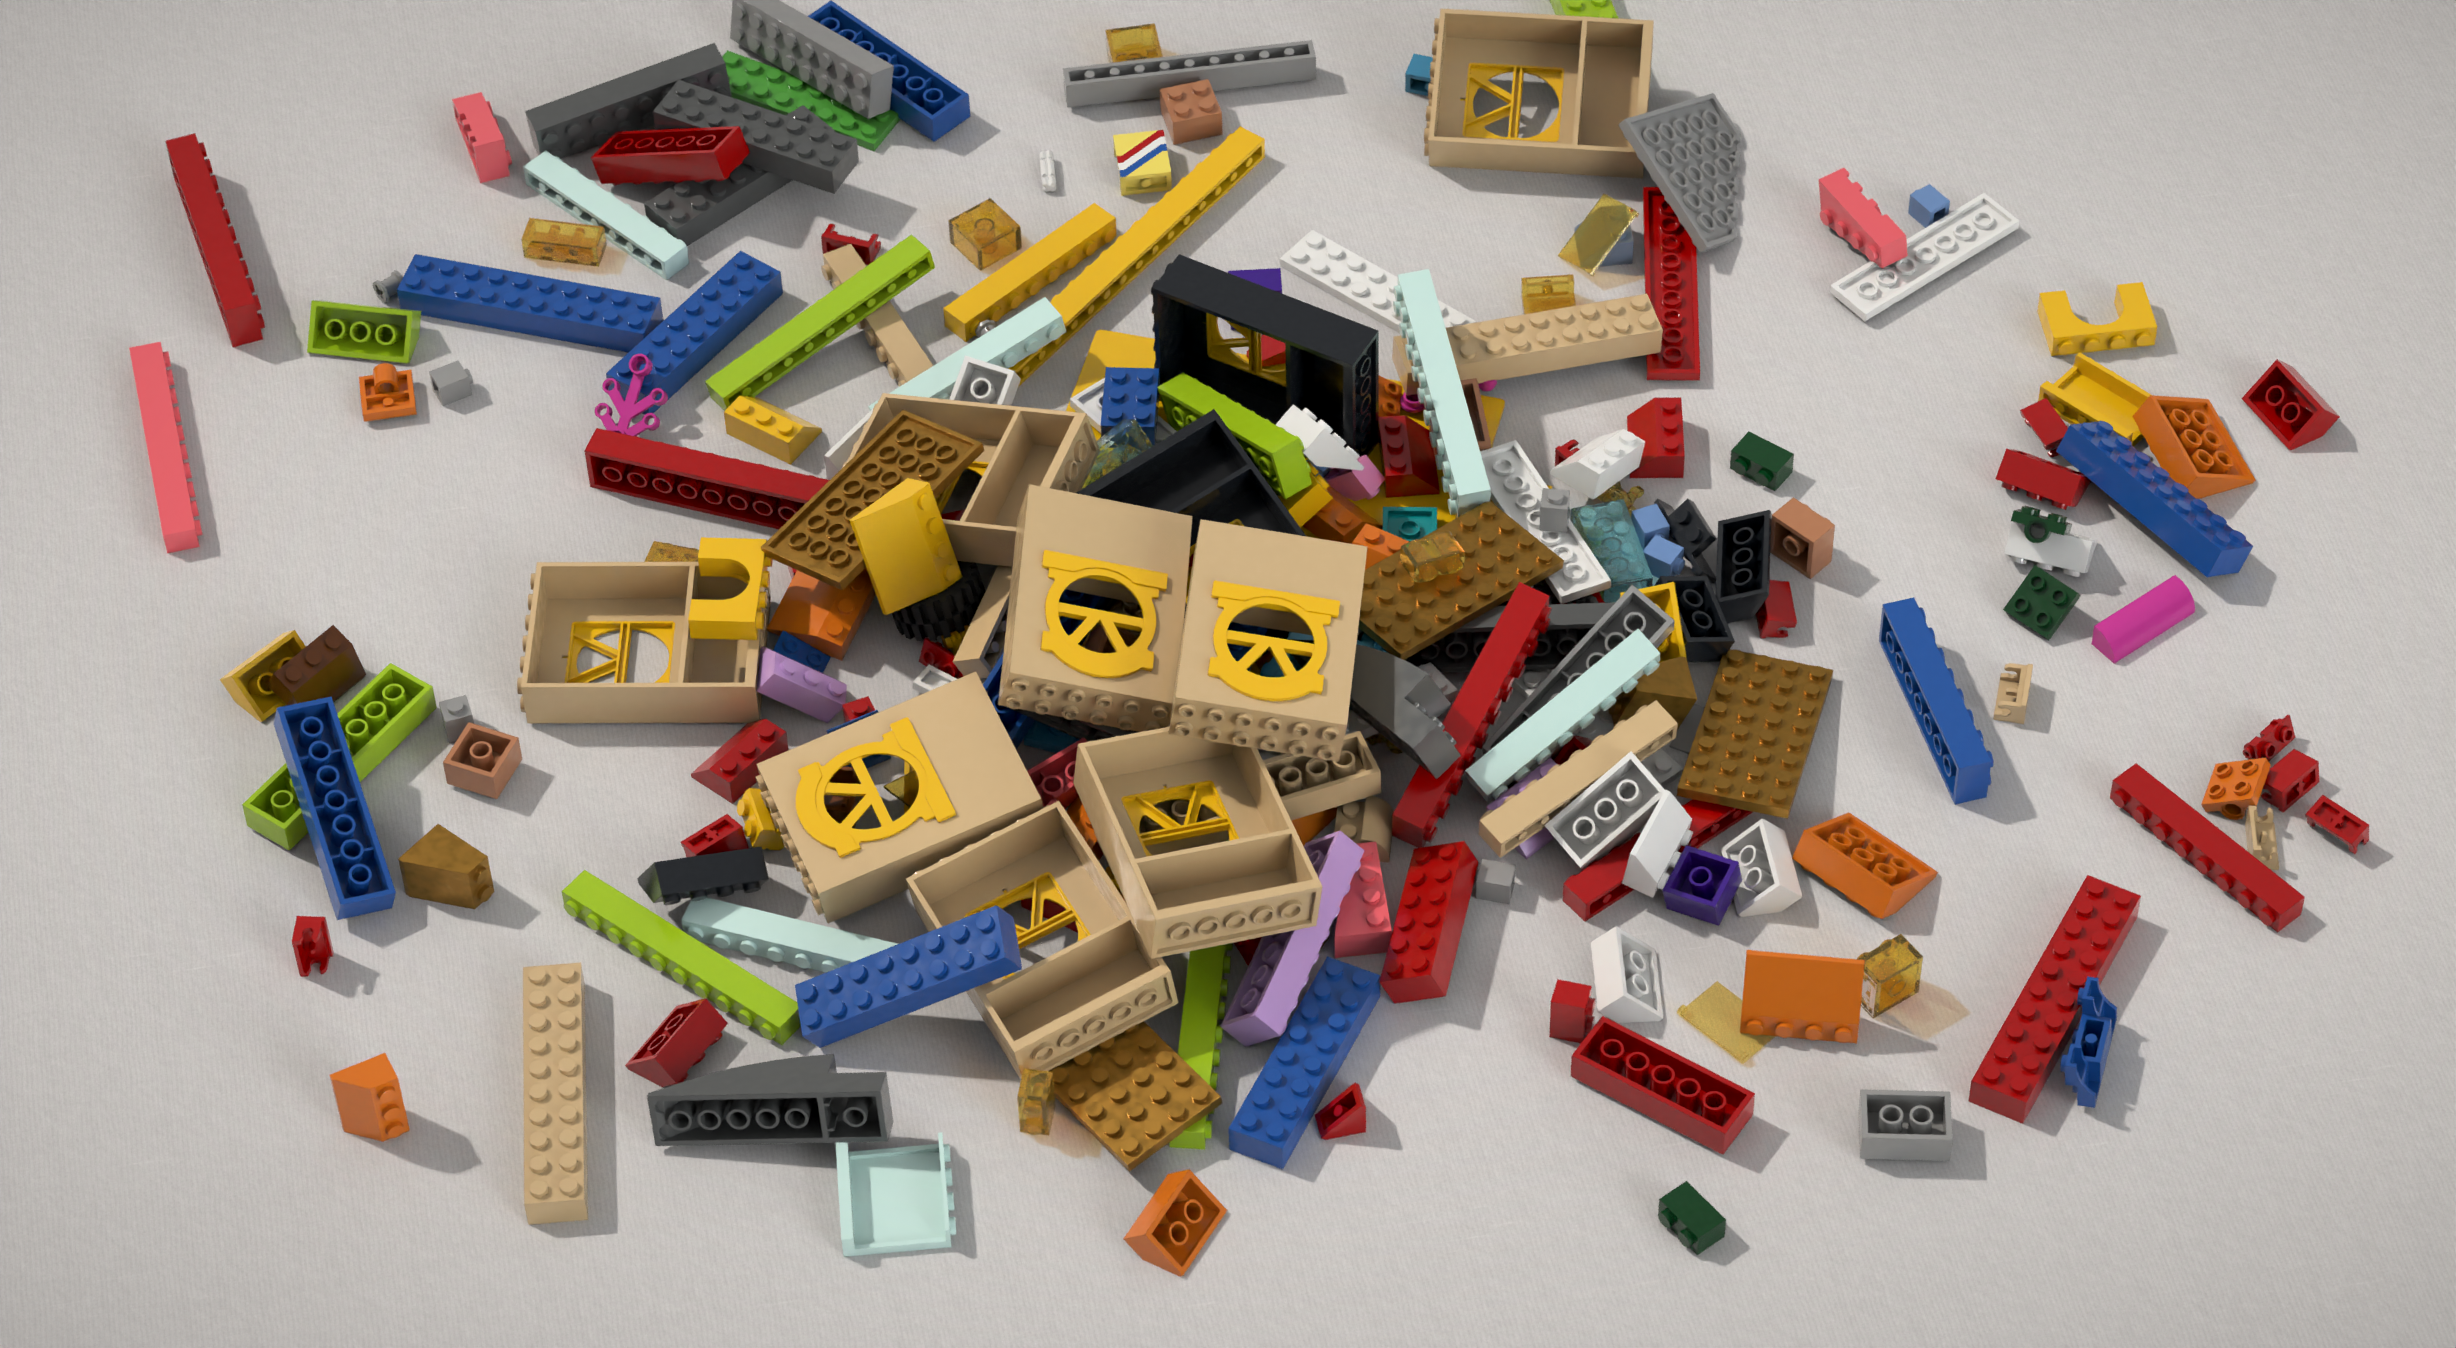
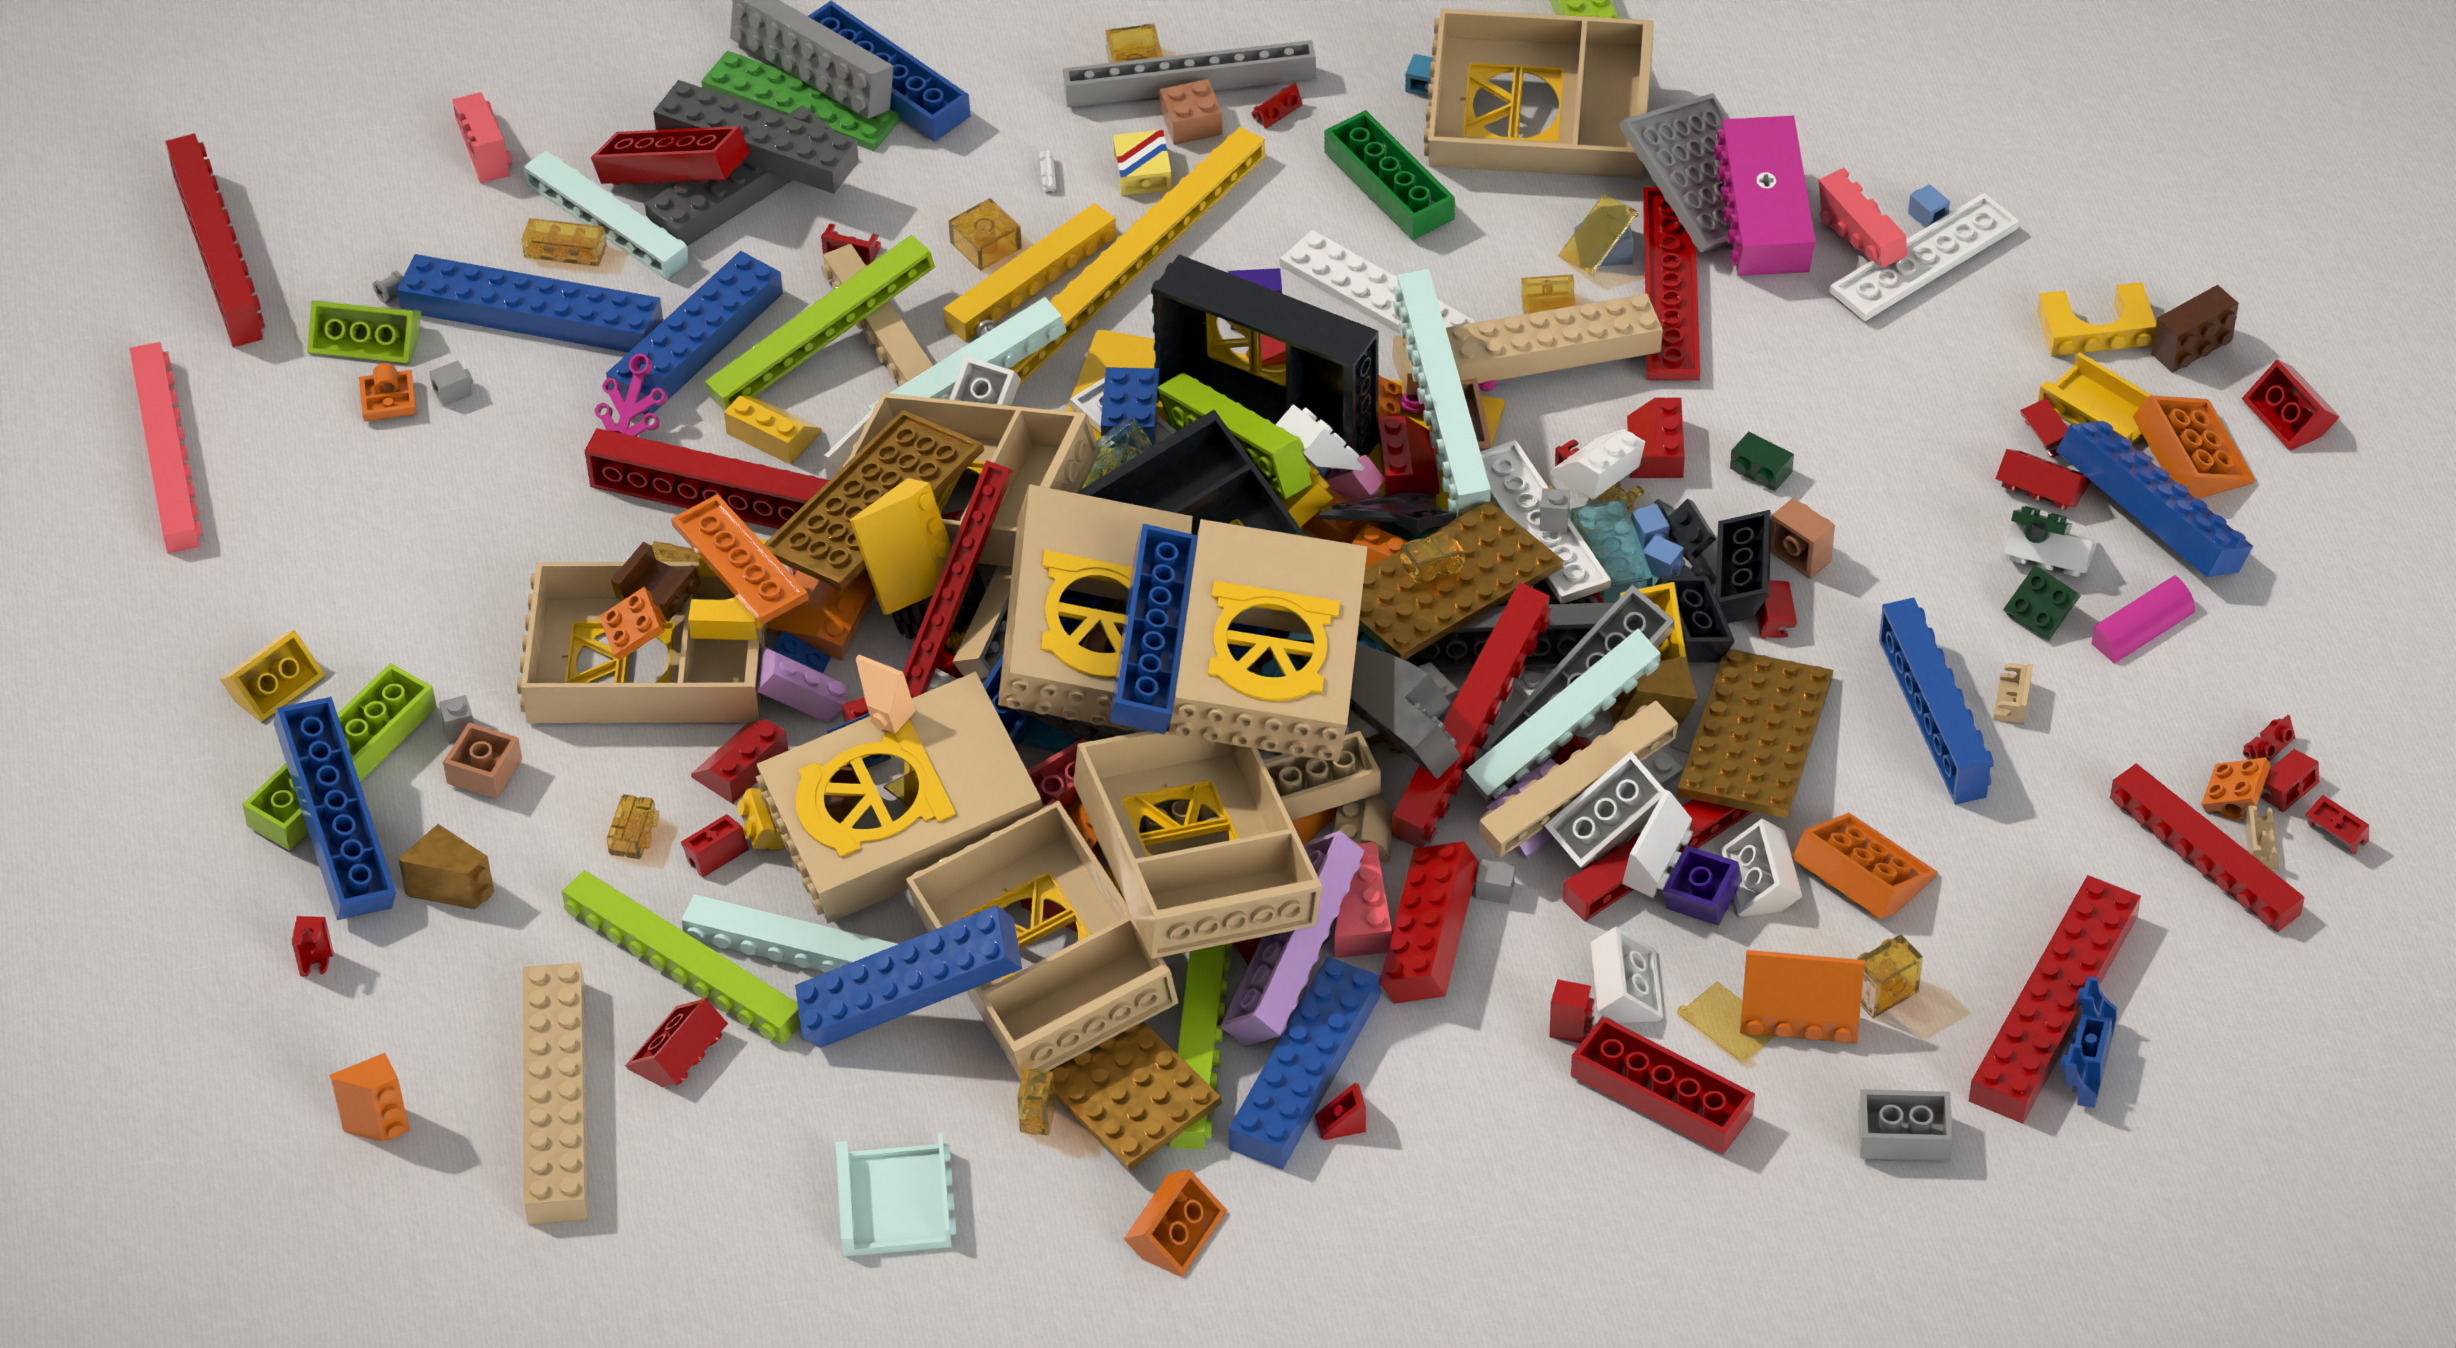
reddish brown slope [268,625,366,706] -> none
dark grey brick [525,43,732,159] -> none
black slope [637,847,769,905] -> none
dark grey slope [647,1054,894,1146] -> none
dark green brick [1658,1181,1726,1255] -> none
none -> orange plate [599,587,666,661]
none -> clear yellow brick [606,794,659,859]
none -> reddish brown panel [611,542,701,622]
none -> orange plate [671,494,809,625]
none -> light nougat slope [856,655,915,734]
none -> red plate [903,460,1014,698]
none -> blue brick [1109,523,1198,735]
none -> red hinge [1251,82,1303,129]
none -> black plate [1319,492,1456,533]
none -> green brick [1324,110,1455,240]
none -> dark pink piece [1714,115,1815,276]
none -> reddish brown brick [2152,285,2239,373]

